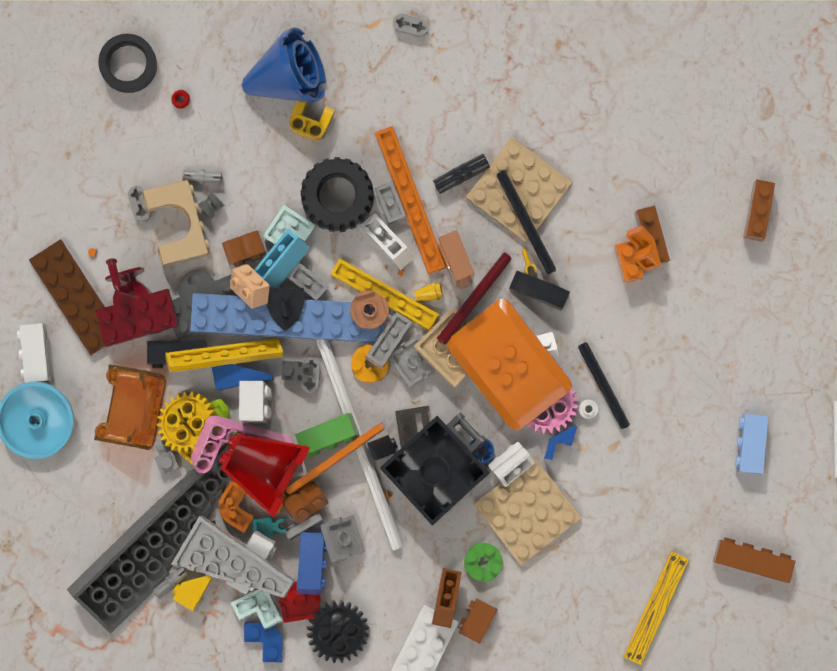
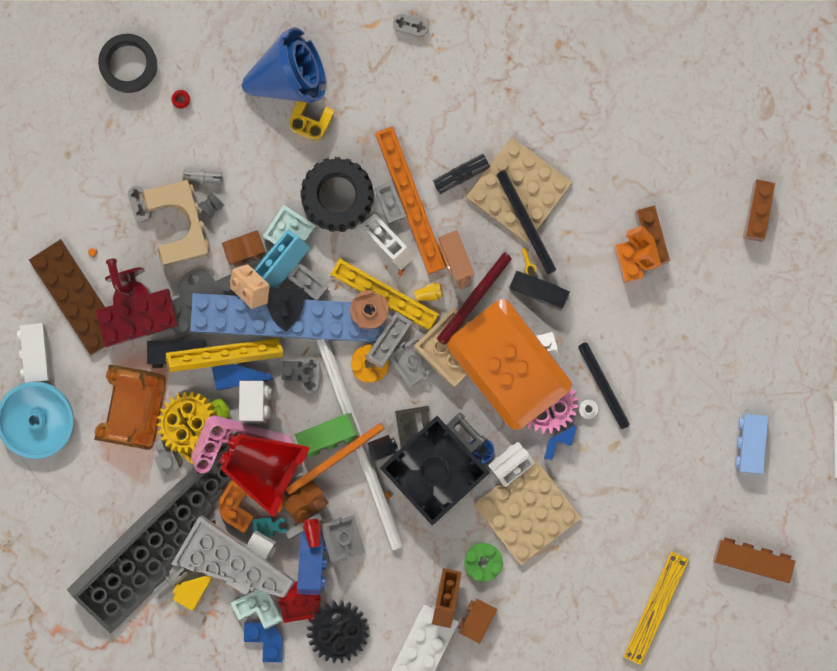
none -> red cone [302,518,321,547]

